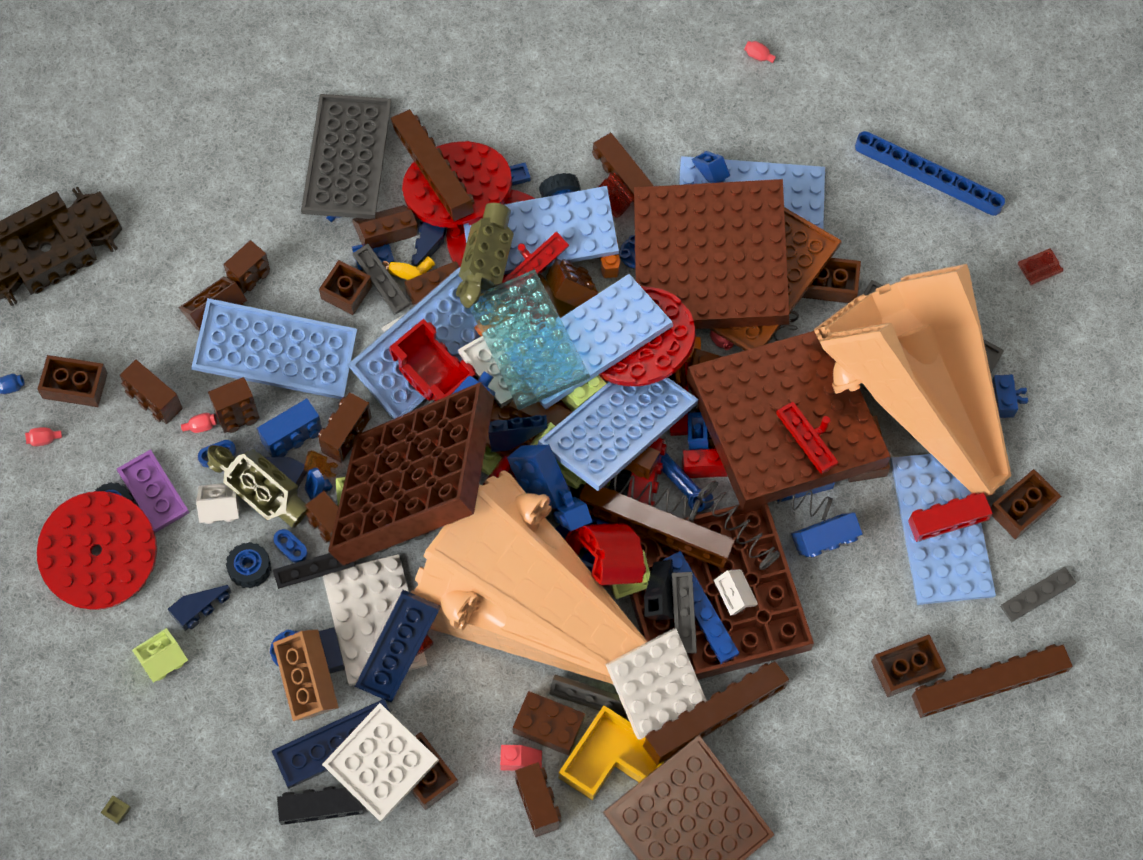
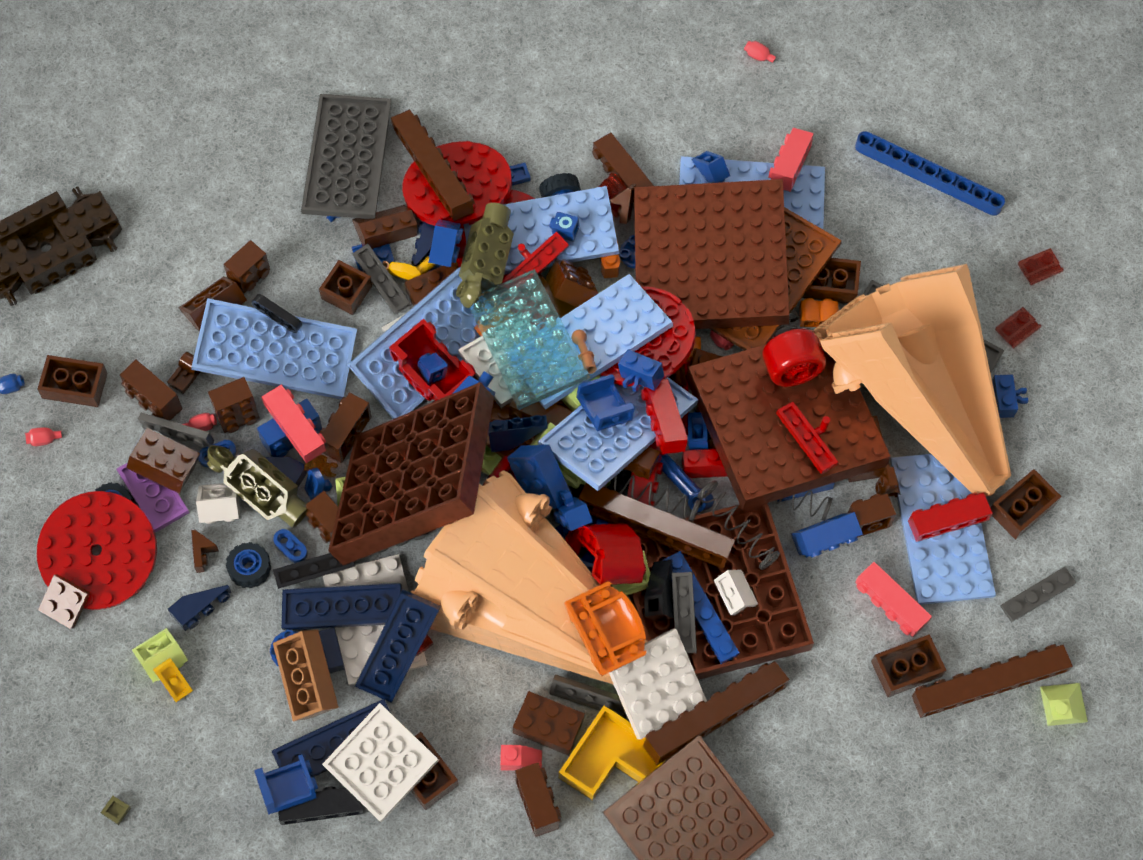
none -> plate [38,574,90,629]
none -> reddish brown brick [126,428,200,494]
none -> dark grey plate [138,412,215,447]
none -> yellow plate [153,658,193,702]
none -> reddish brown plate [167,352,201,394]
none -> reddish brown slope [191,530,219,573]
none -> black beam [251,294,302,333]
none -> blue panel [254,754,318,815]
none -> coral brick [262,385,326,463]
none -> dark blue plate [281,583,402,630]
none -> blue slope [417,352,448,385]
none -> blue piece [428,219,463,267]
none -> blue brick [550,211,580,242]
none -> orange slope [564,581,646,676]
none -> nougat pin [571,329,597,374]
none -> blue panel [576,374,635,431]
none -> reddish brown slope [609,184,636,224]
none -> blue brick [618,349,664,392]
none -> brick [641,379,688,454]
none -> red wheel [762,329,826,387]
none -> coral brick [768,128,814,192]
none -> orange brick [799,298,839,327]
none -> reddish brown brick [848,493,896,538]
none -> coral brick [855,562,932,637]
none -> reddish brown plate [875,467,901,498]
none -> clear red plate [995,307,1042,349]
none -> yellowish green slope [1040,683,1088,726]

